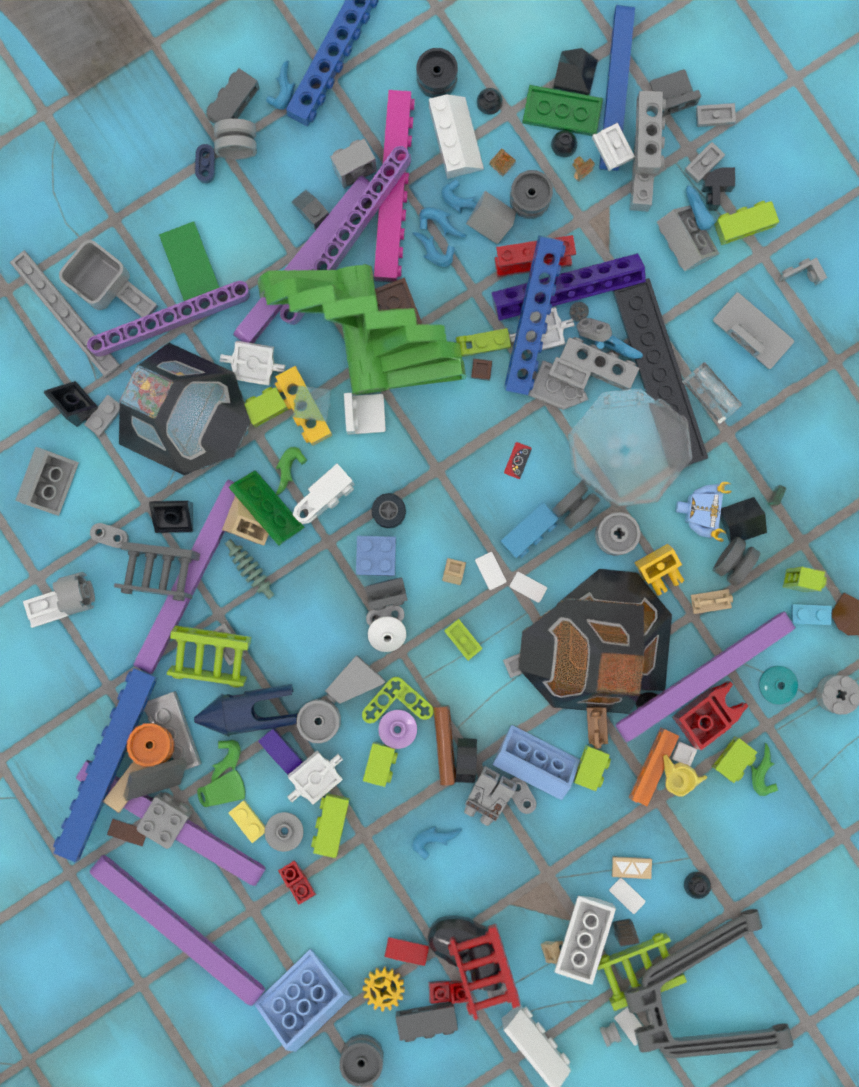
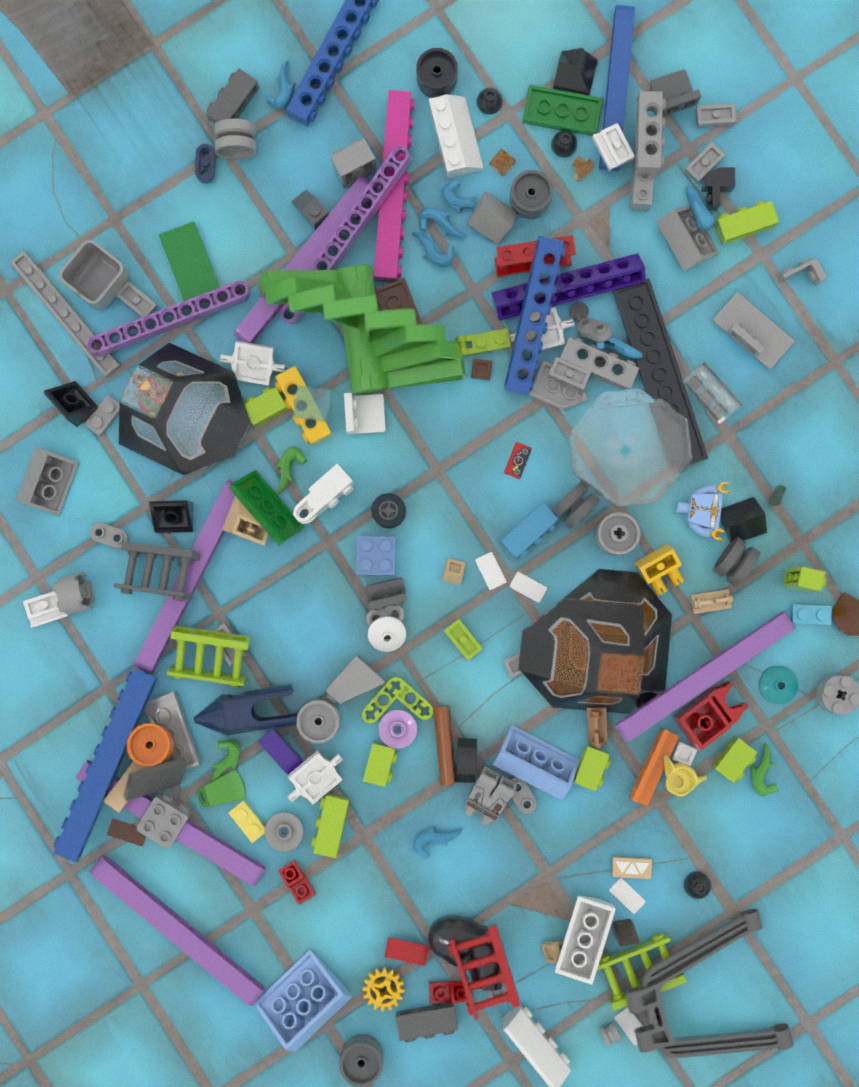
sand green piece [225,539,274,600] -> none

